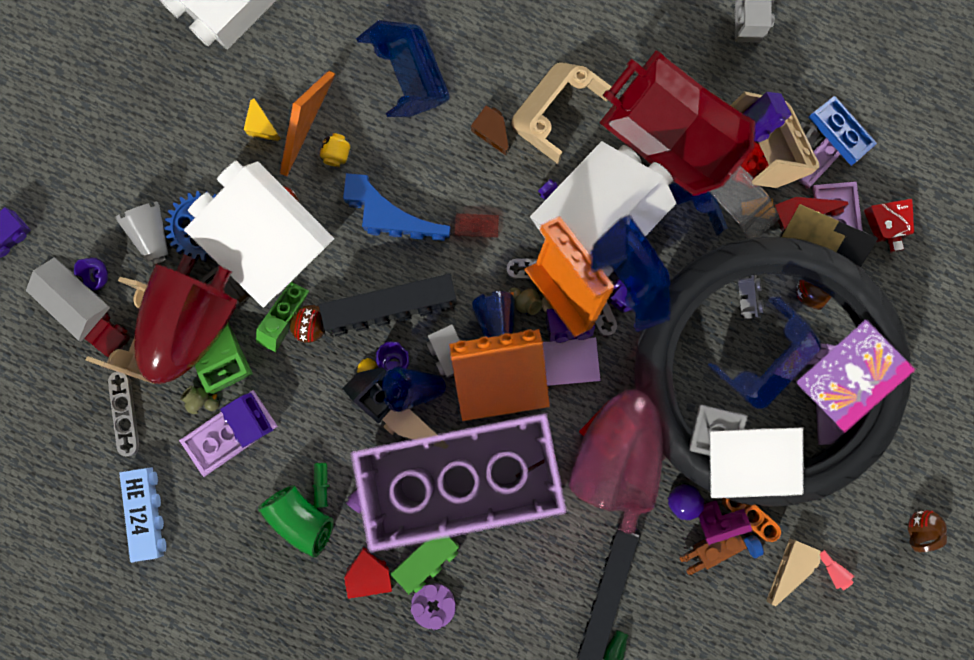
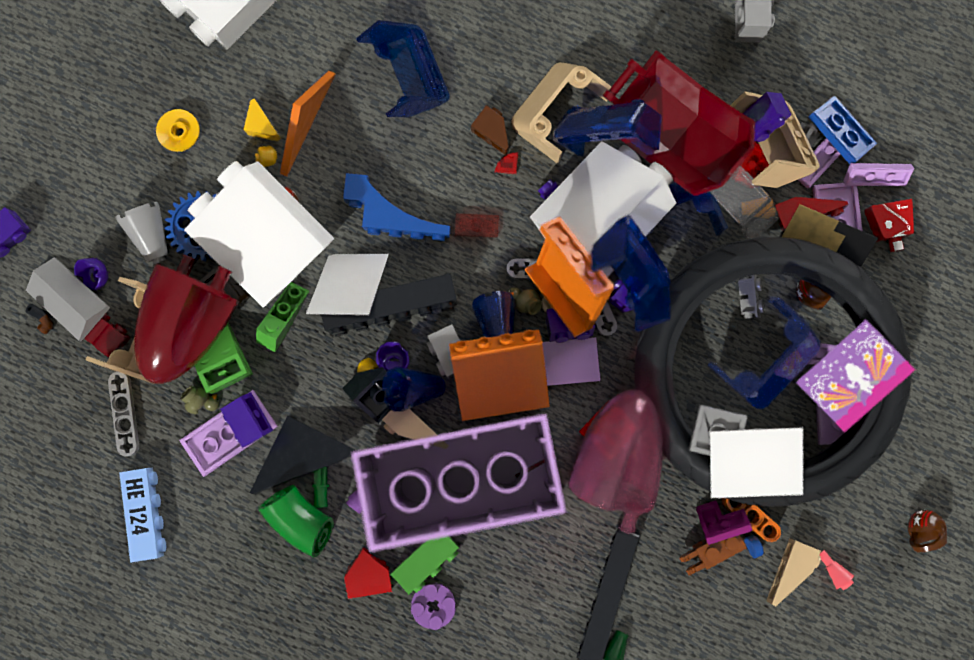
reddish brown helmet [289,305,325,343] -> none
yellow head [320,133,350,167] -> none
dark purple hair [668,484,704,520] -> none
none -> arm [25,304,54,334]
none -> yellow dish [156,109,200,152]
none -> black tile [250,415,358,495]
none -> yellow piece [255,146,277,167]
none -> white sticker [306,254,389,315]
none -> red tile [495,152,518,174]
none -> clear blue windscreen [553,99,662,156]
none -> lavender tile [843,163,914,186]

